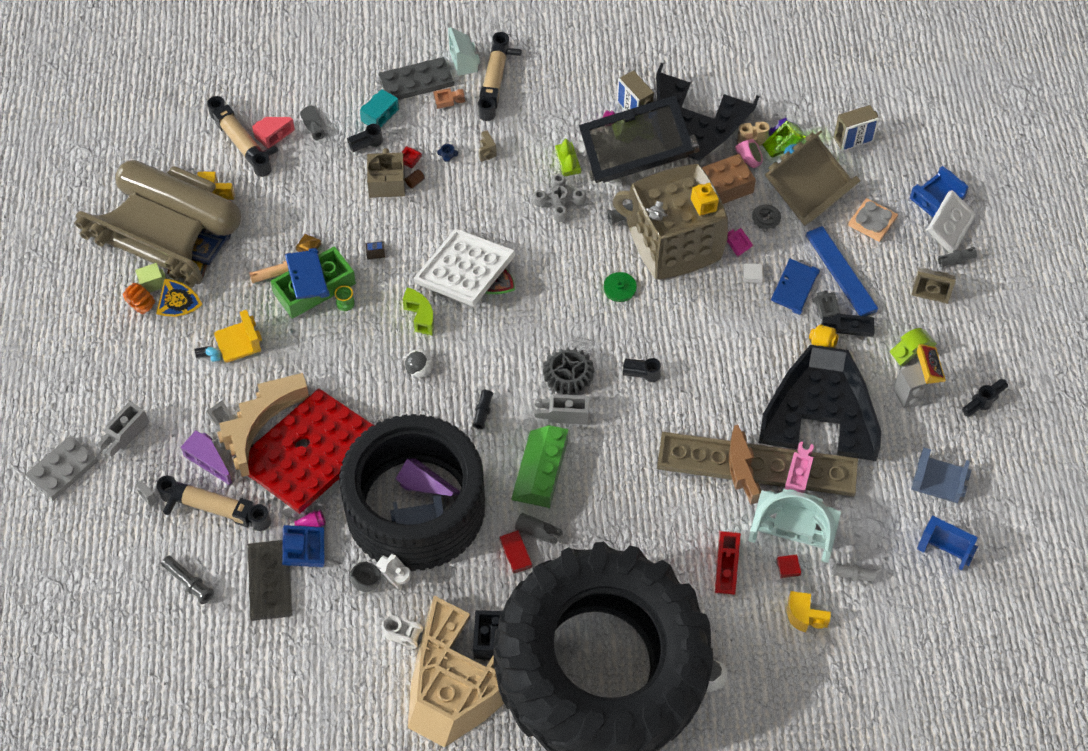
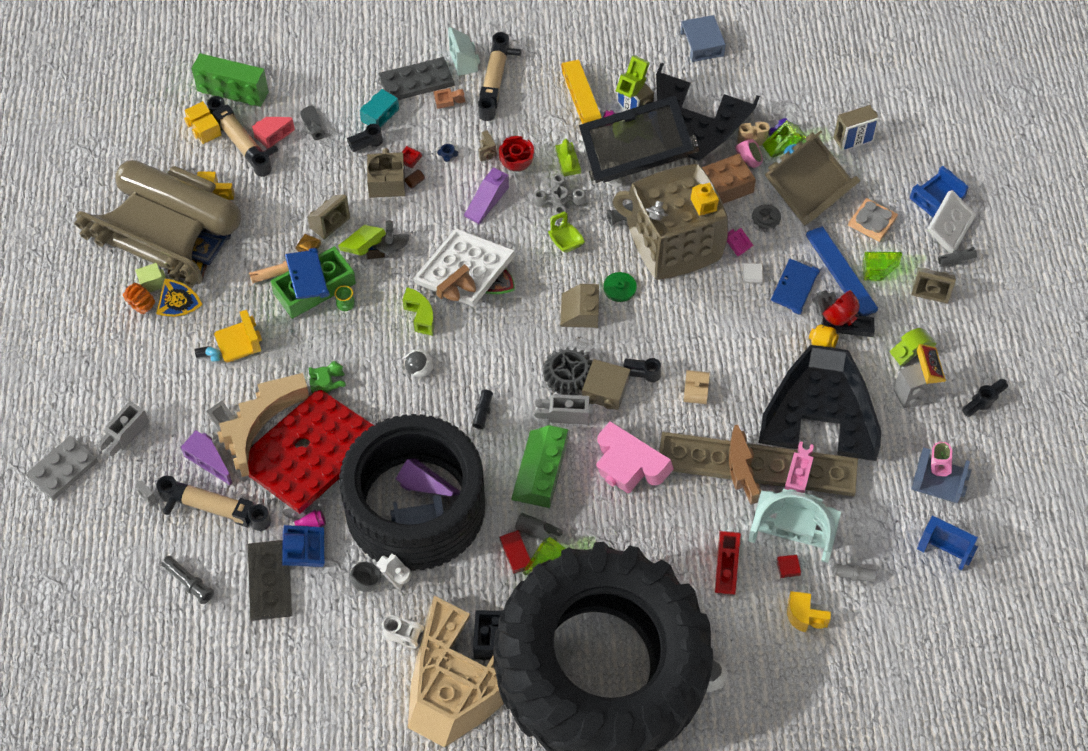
none -> yellow piece [184,101,221,144]
none -> bright green brick [191,53,269,107]
none -> dark tan slope [307,194,350,240]
none -> bright green animal [309,361,346,393]
none -> lime tile [338,225,386,256]
none -> dark grey shield [374,220,409,255]
none -> medium nougat tile [436,264,476,301]
none -> medium lavender slope [464,167,509,224]
none -> red cylinder [499,136,534,172]
none -> clear neon green slope [522,536,566,575]
none -> lime piece [548,211,585,253]
none -> dark tan slope [560,284,599,328]
none -> yellow beam [561,59,601,124]
none -> dark tan piece [582,359,630,411]
none -> bright pink brick [596,422,674,493]
none -> lime brick [615,55,650,98]
none -> sand blue panel [680,15,726,62]
none -> tan piece [683,370,710,404]
none -> red cylinder [822,290,860,326]
none -> clear neon green slope [862,252,902,281]
none -> bright pink rock [931,442,953,477]

